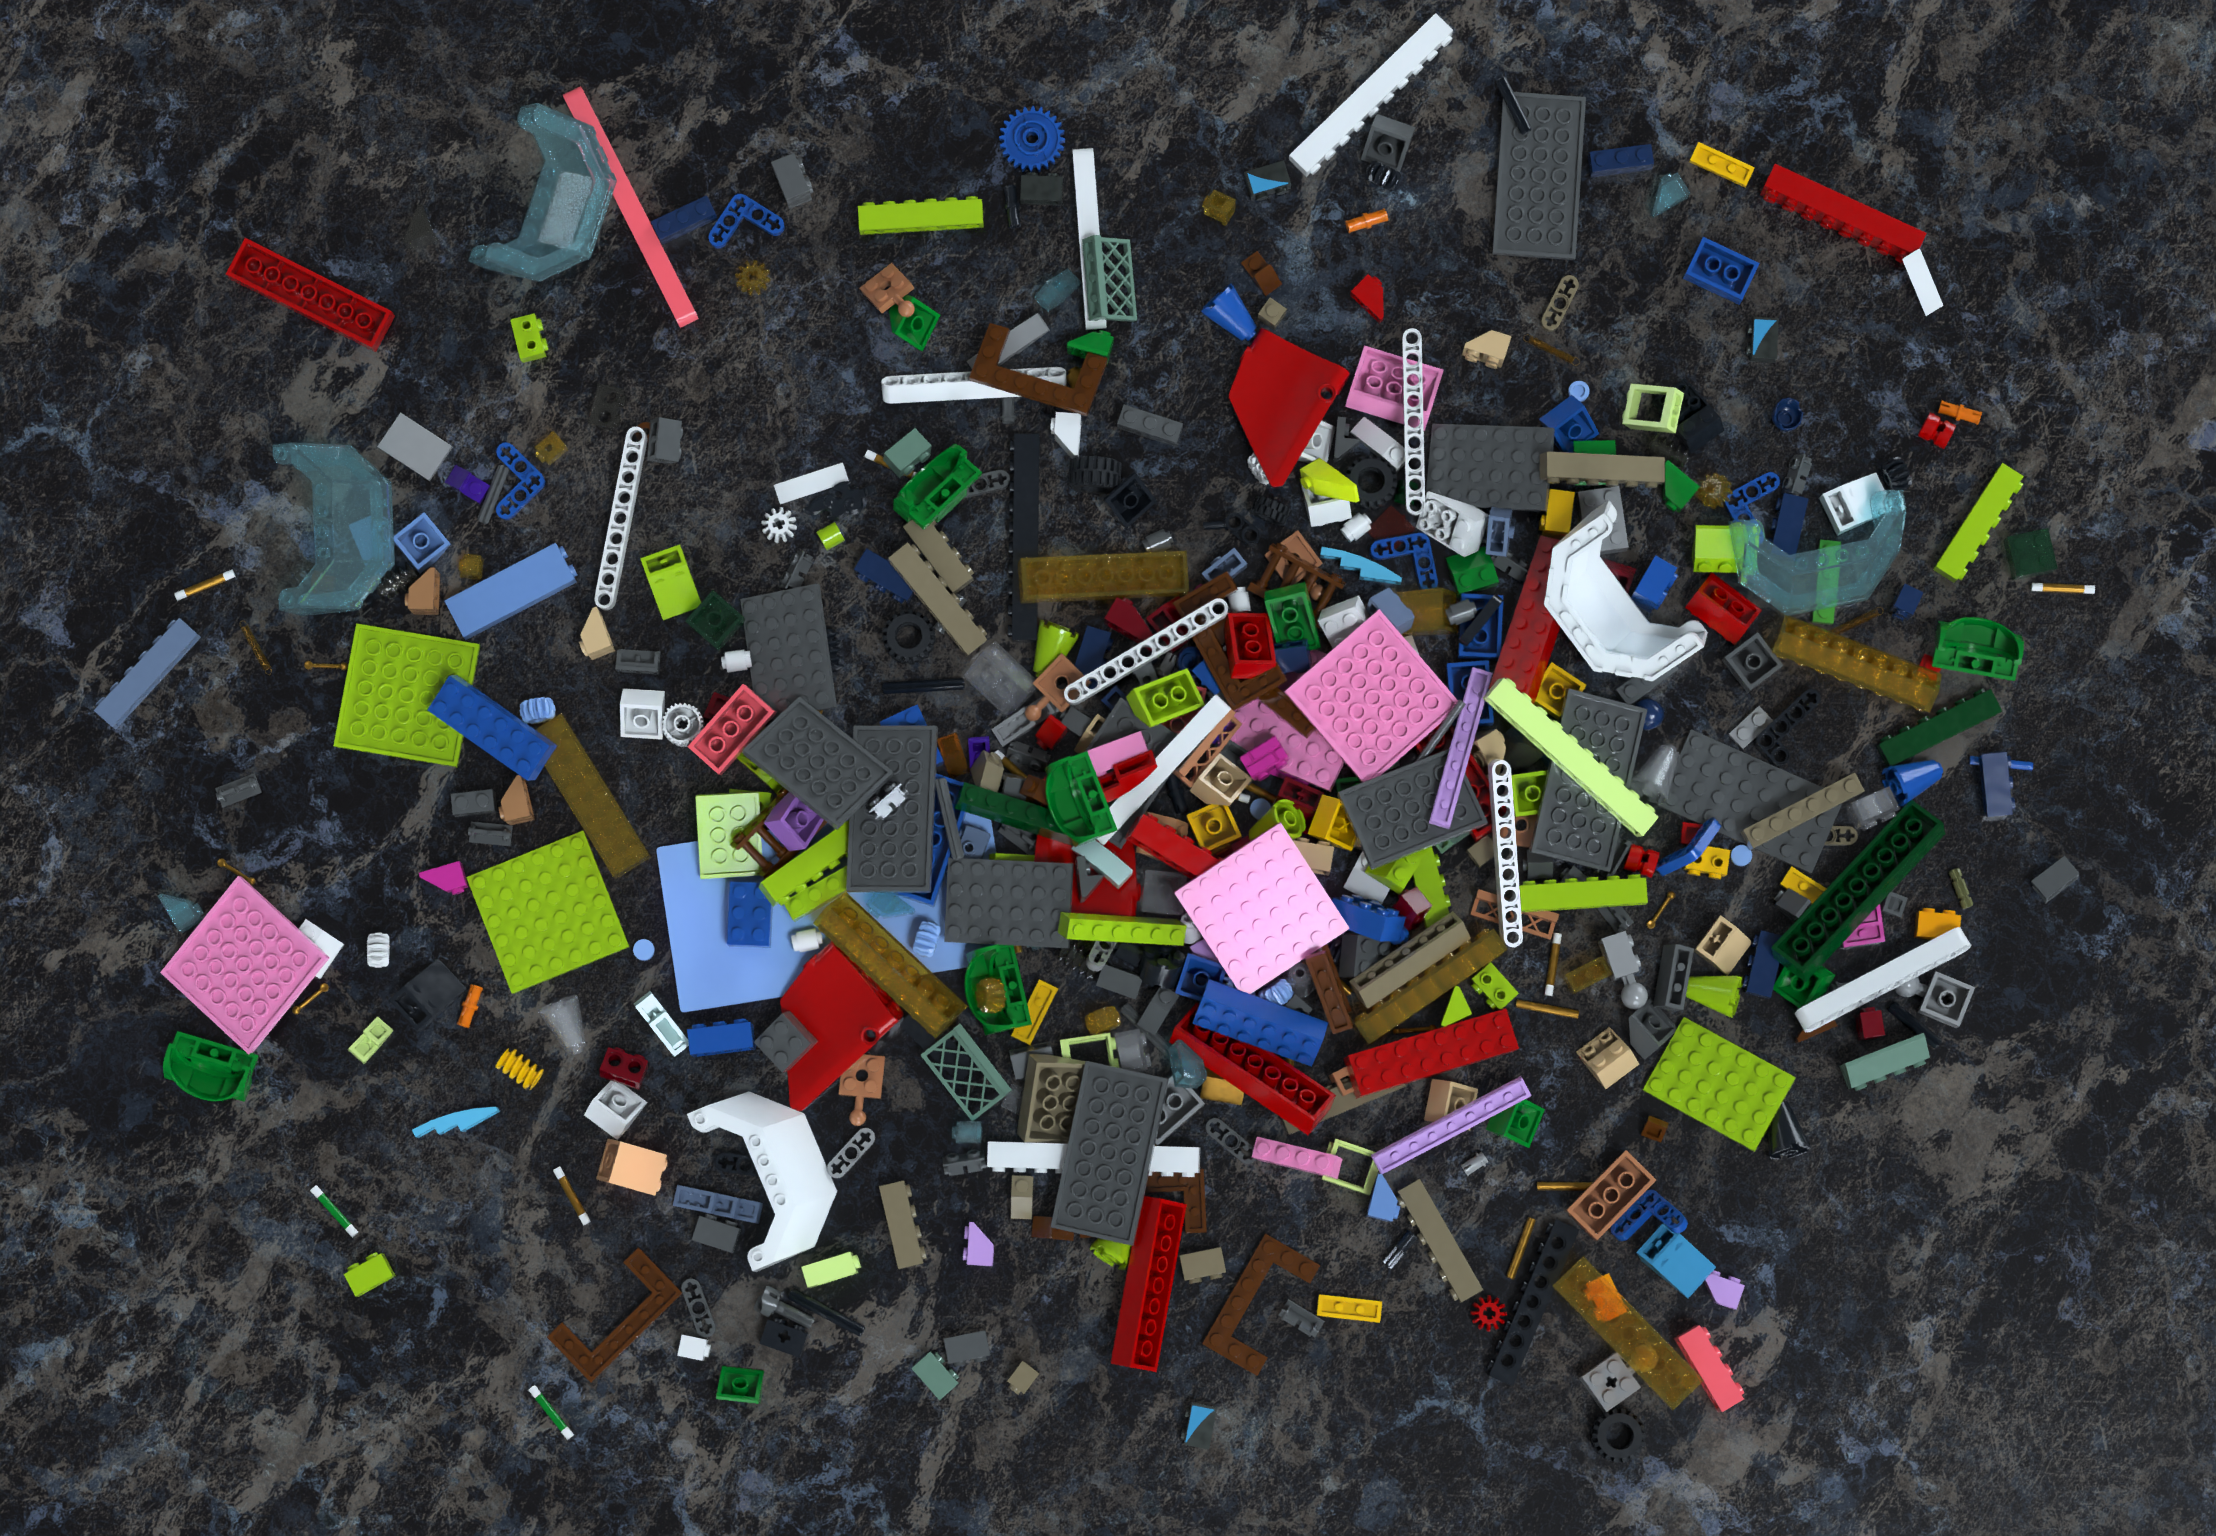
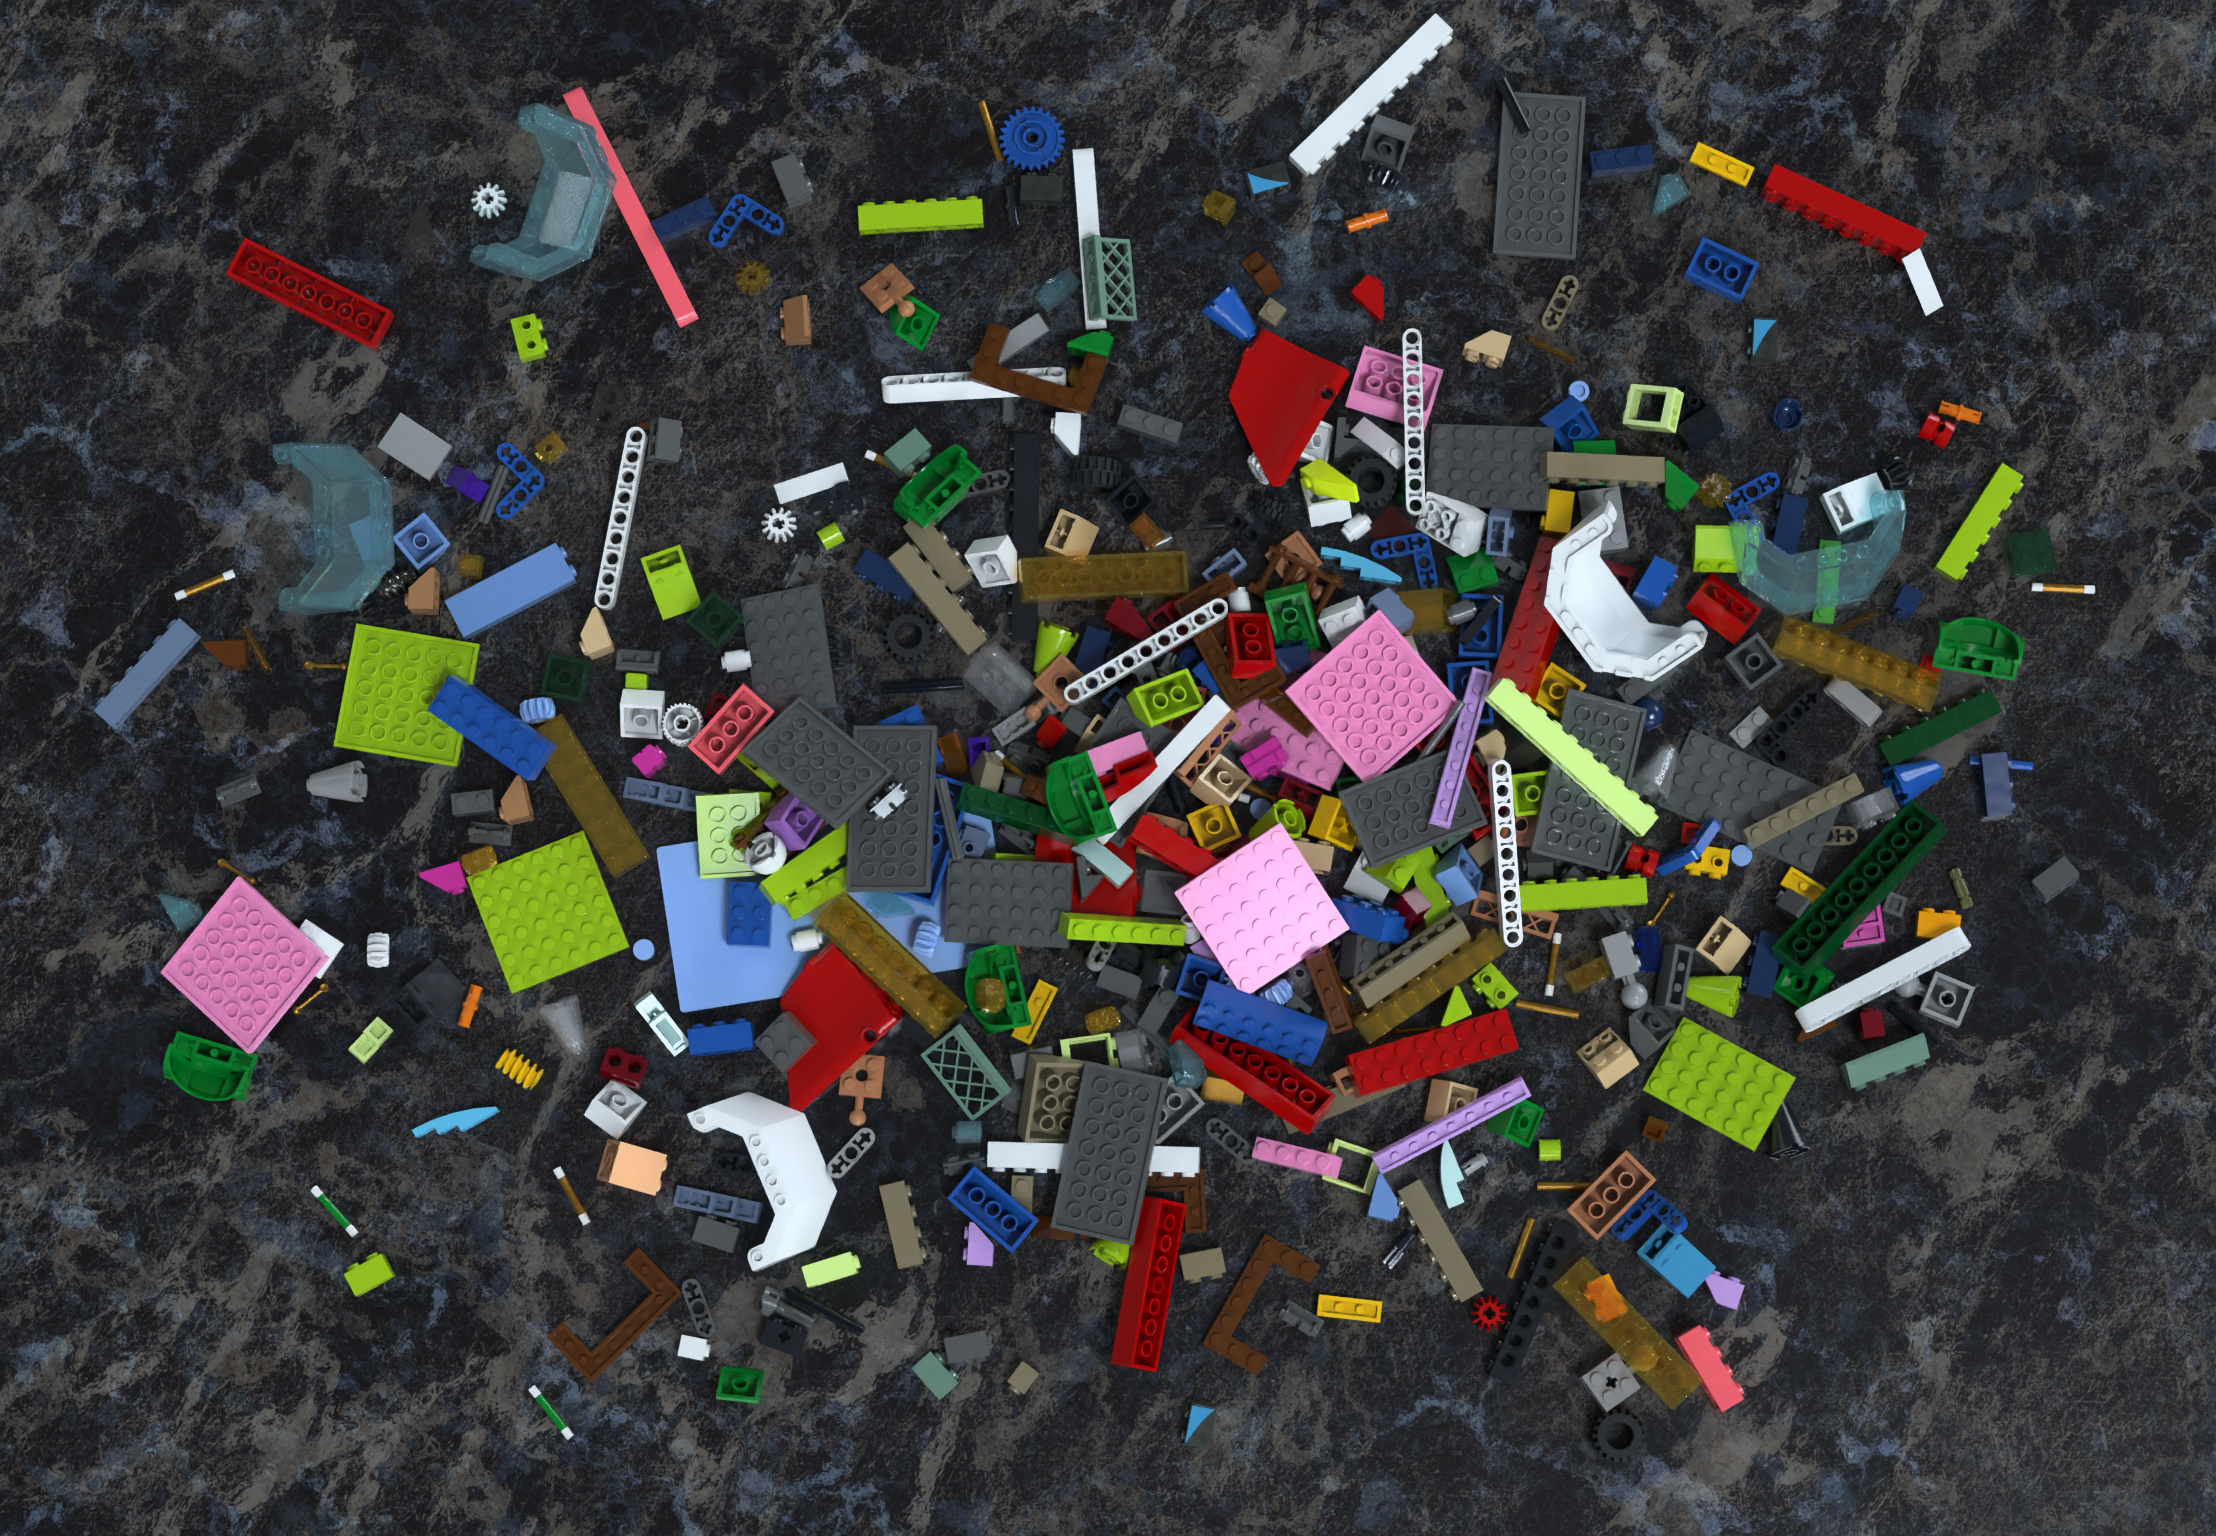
none -> reddish brown slope [203,640,249,671]
none -> light grey cone [306,761,368,802]
none -> clear yellow gear [461,845,498,875]
none -> white gear [471,183,507,219]
none -> clear green brick [540,653,592,705]
none -> sand blue slope [622,777,710,812]
none -> lime brick [626,673,649,690]
none -> dark pink brick [632,744,667,779]
none -> white cylinder [744,832,787,875]
none -> medium nougat slope [780,295,812,346]
none -> blue slope [947,1166,1039,1254]
none -> white slope [964,535,1017,588]
none -> pearl gold bar [977,101,1004,162]
none -> tan slope [1044,509,1099,566]
none -> clear orange slope [1128,512,1165,550]
none -> medium blue slope [1435,843,1483,906]
none -> light aqua slope [1439,1140,1464,1209]
none -> lime brick [1538,1139,1561,1161]
none -> clear blue slope [1635,926,1661,971]
none -> light grey beam [1823,673,1883,728]

